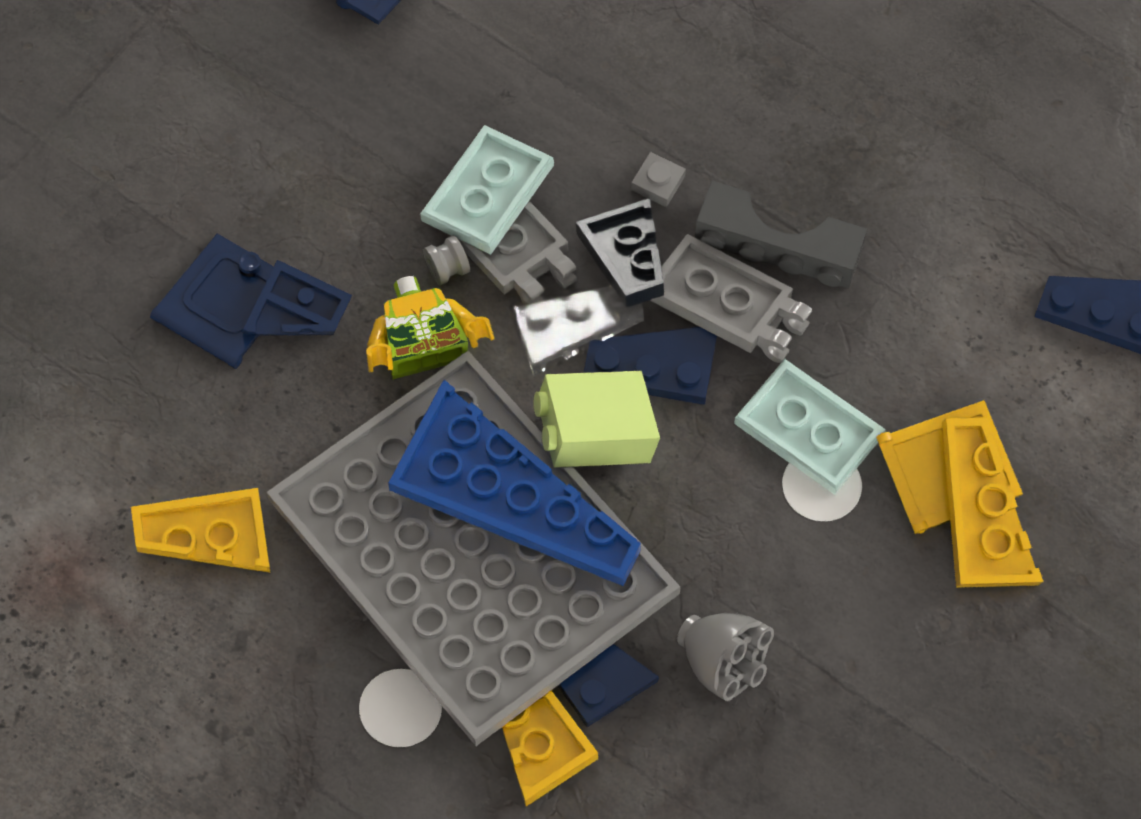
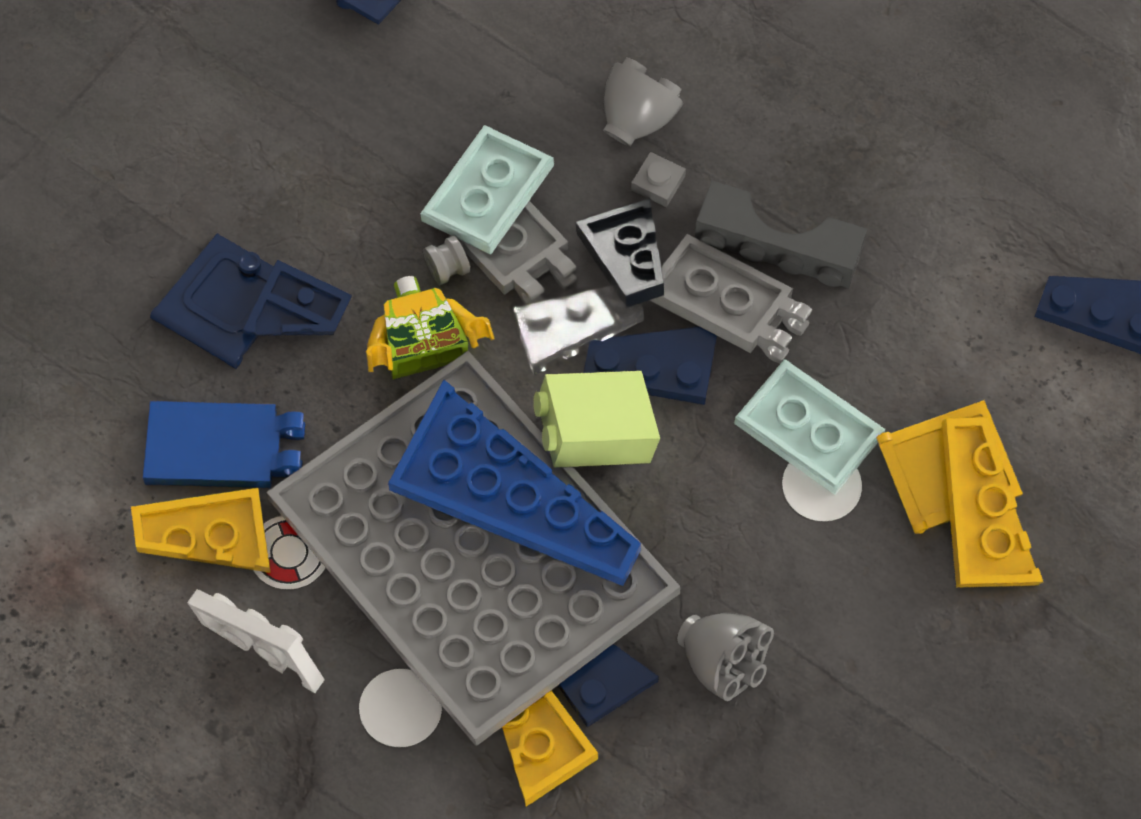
none -> blue tile [143,401,305,488]
none -> white wing [187,589,325,693]
none -> sticker [254,515,325,589]
none -> light grey piece [603,57,684,147]

